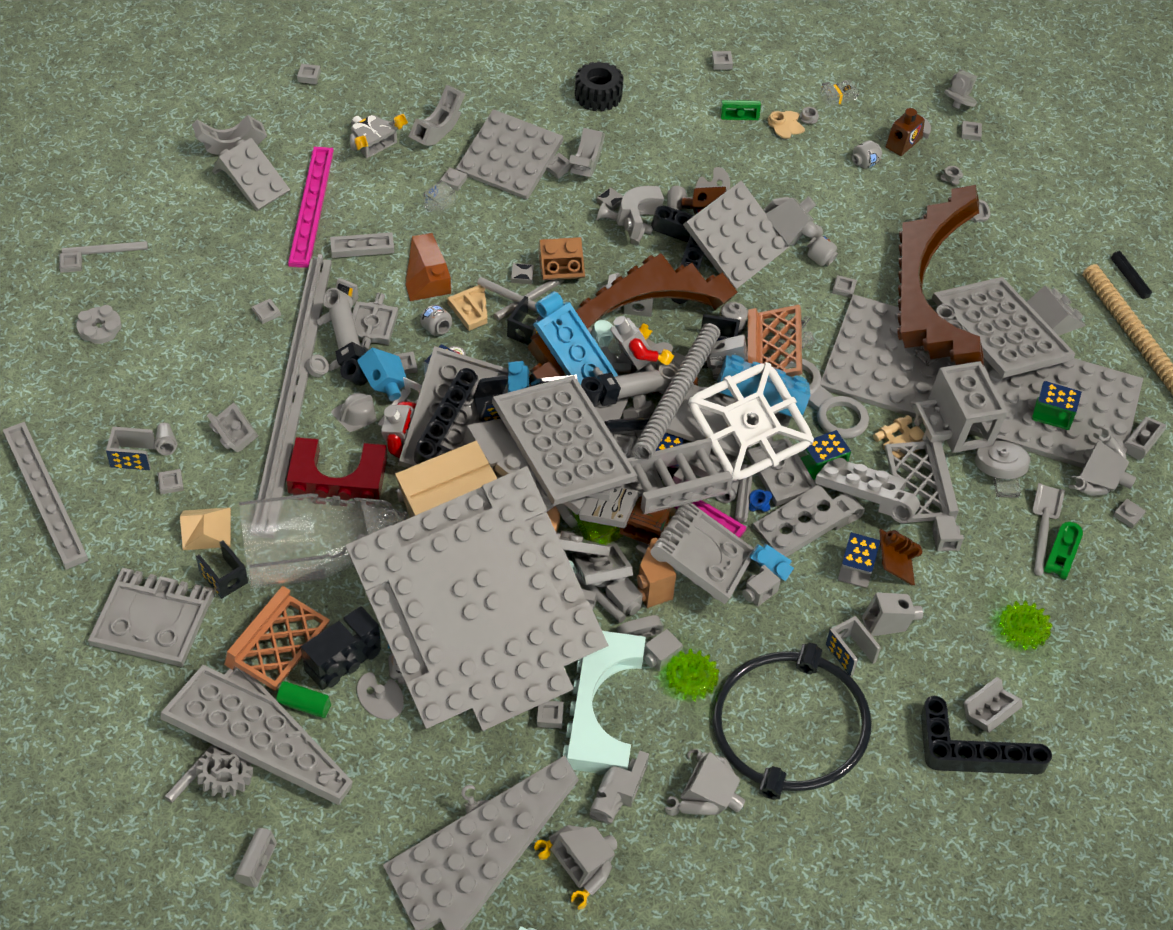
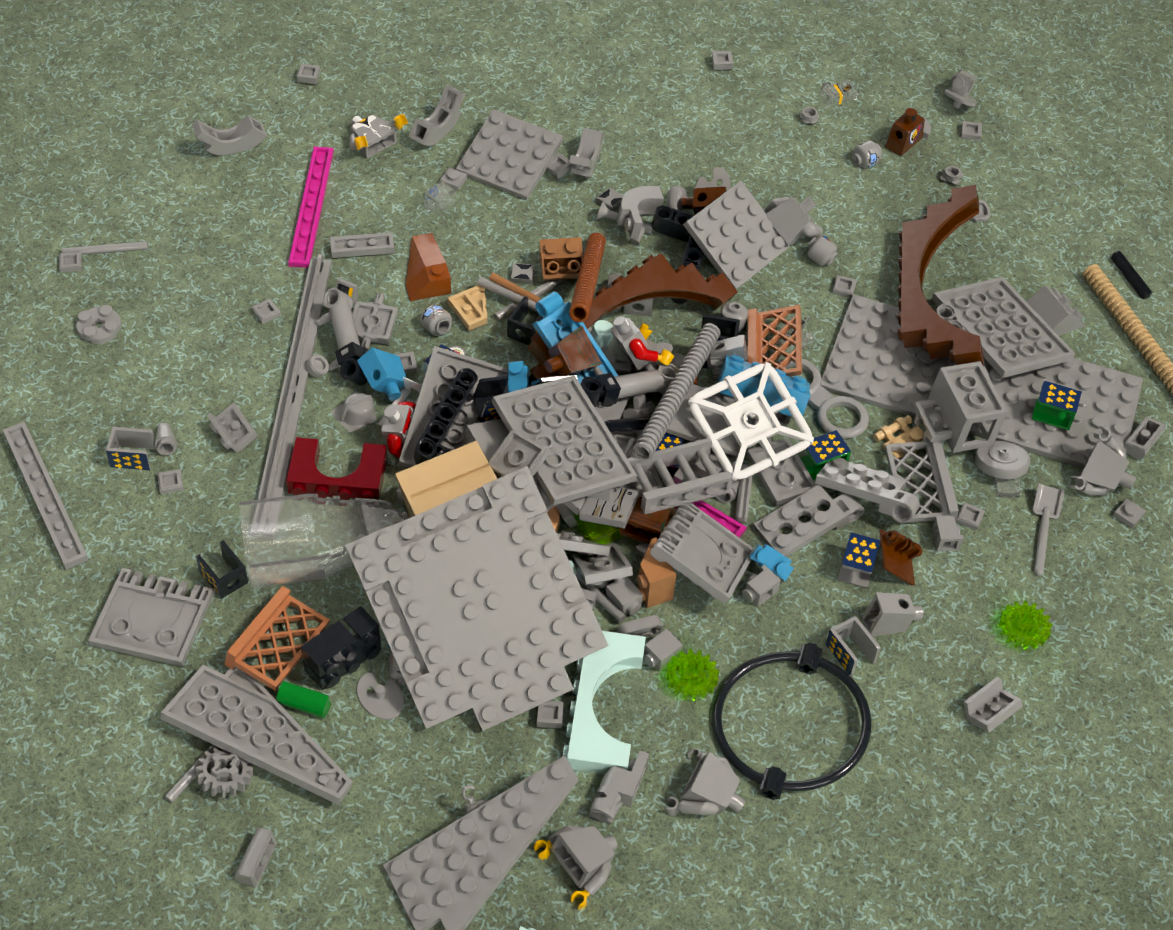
tan slope [180,507,231,550] -> none
light grey bracket [212,138,290,211] -> none
black tyre [575,61,624,112] -> none
green brick [720,100,761,120] -> none
blue plate [749,489,772,512] -> none
tan plate [768,111,805,139] -> none
black beam [921,696,1052,775] -> none
green plate [1044,522,1083,580] -> none
none -> medium nougat bar [489,272,542,302]
none -> light grey tile [489,428,551,477]
none -> reddish brown torso [544,326,602,376]
none -> dark orange piece [569,232,606,322]
none -> light grey tile [955,502,985,531]

